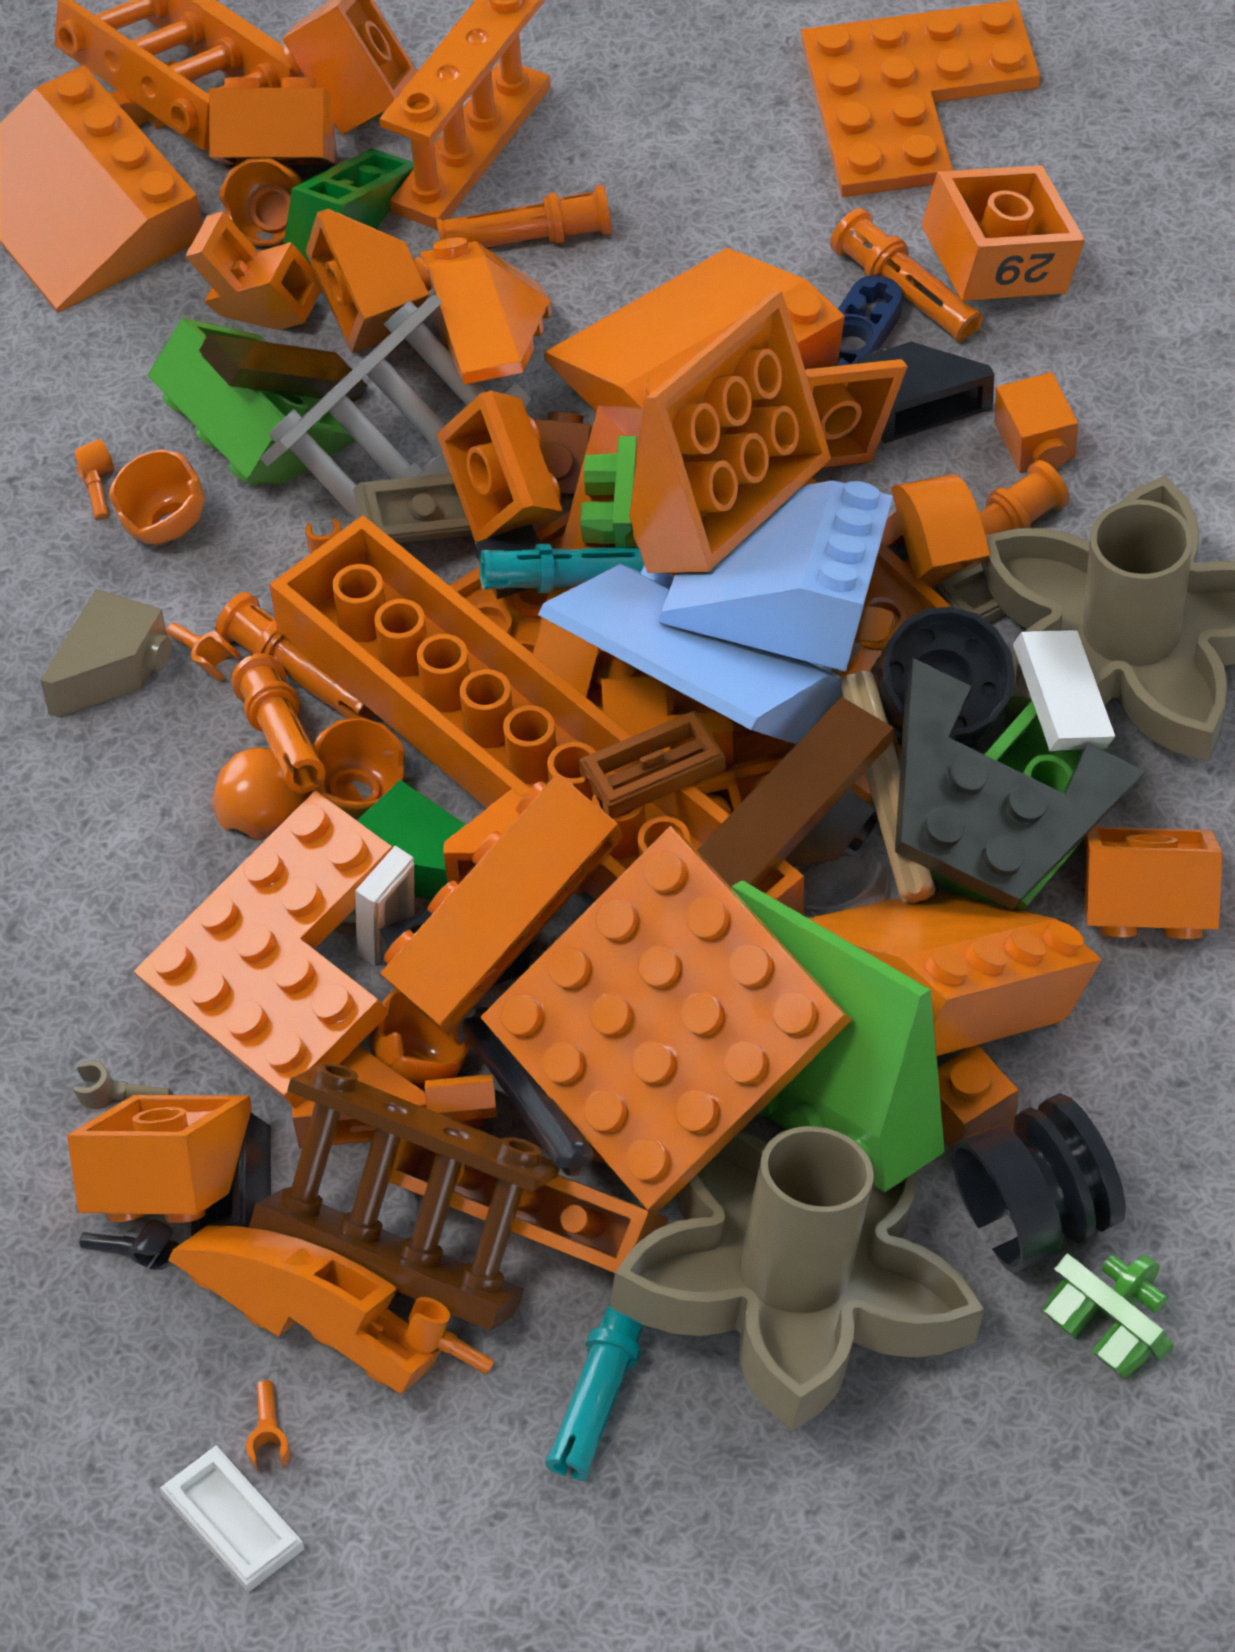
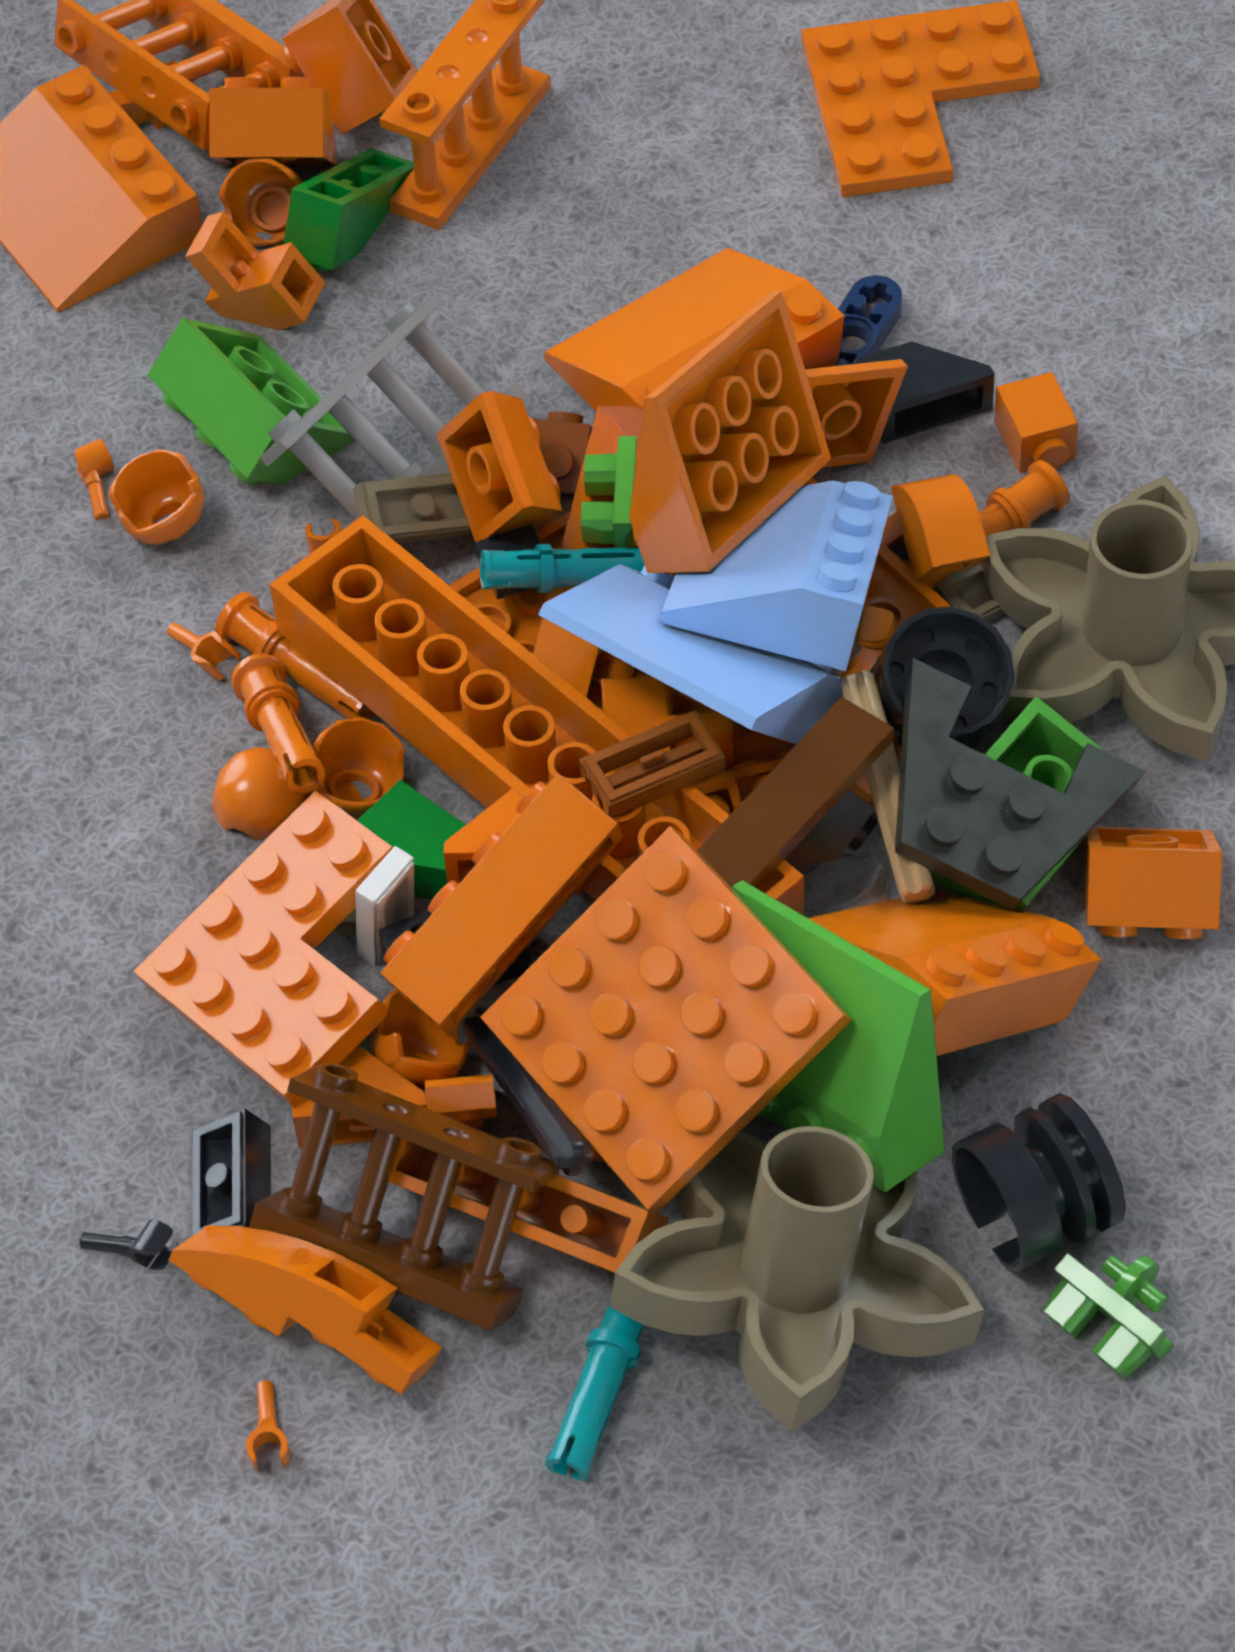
dark tan slope [40,589,172,717] -> none
orange slope [67,1095,252,1223] -> none
dark tan hand [72,1060,170,1109] -> none
white tile [160,1446,304,1593] -> none
dark brown tile [199,334,368,402] -> none
orange slope [305,209,432,353] -> none
orange hand [405,1297,494,1374] -> none
orange wedge [420,237,553,385] -> none
orange pin [436,184,612,248] -> none
orange pin [830,208,983,343] -> none
orange brick [921,165,1085,301] -> none
orange brick [938,1045,1018,1151] -> none
white tile [1013,630,1115,751] -> none

